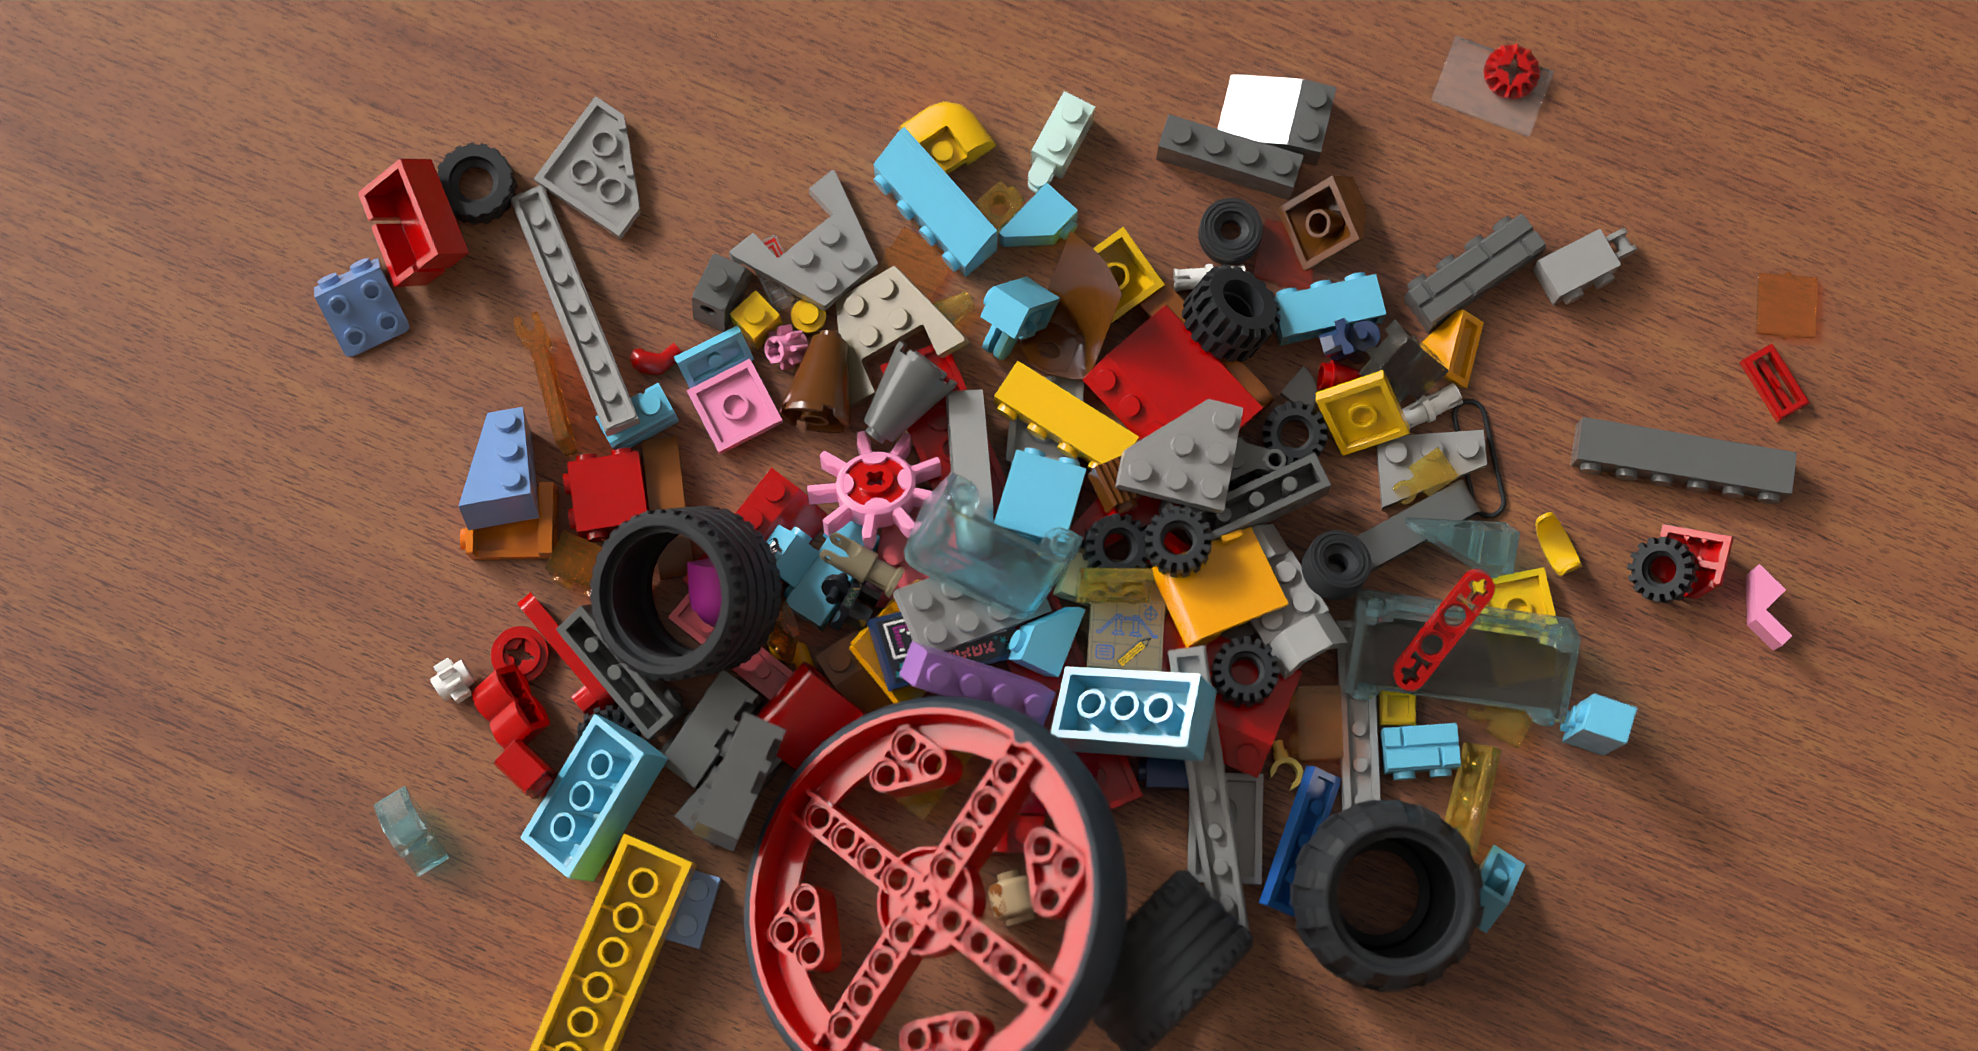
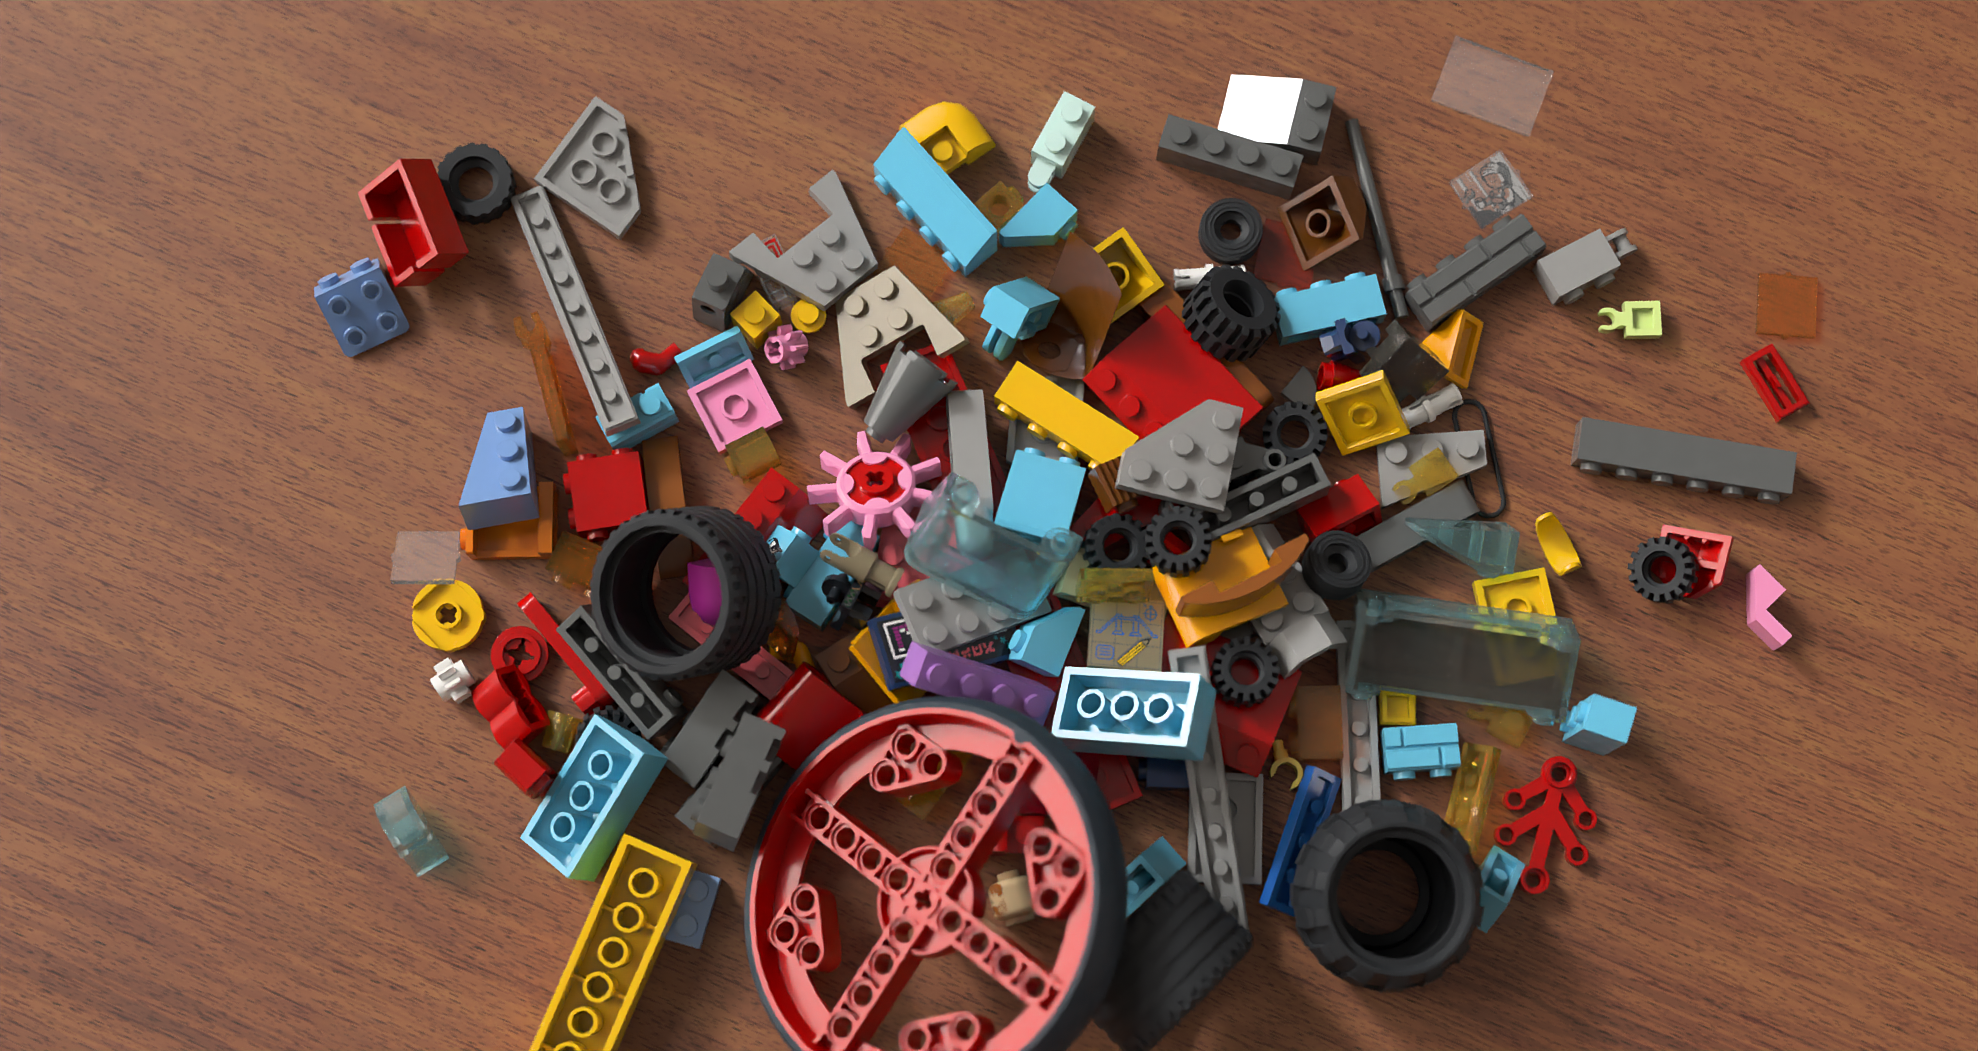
reddish brown cone [779,330,851,433] -> none
red beam [1393,569,1495,691] -> none
red gear [1484,43,1540,100] -> none
none -> clear piece [390,531,461,584]
none -> yellow plate [412,580,487,653]
none -> clear yellow bush [541,709,583,754]
none -> clear yellow brick [723,426,782,484]
none -> medium azure slope [1126,836,1187,918]
none -> dark orange slope [1175,533,1309,617]
none -> red brick [1296,474,1382,543]
none -> dark grey bar [1345,119,1409,320]
none -> clear piece [1449,149,1533,230]
none -> red plant [1493,756,1597,895]
none -> yellowish green plate [1597,301,1662,339]

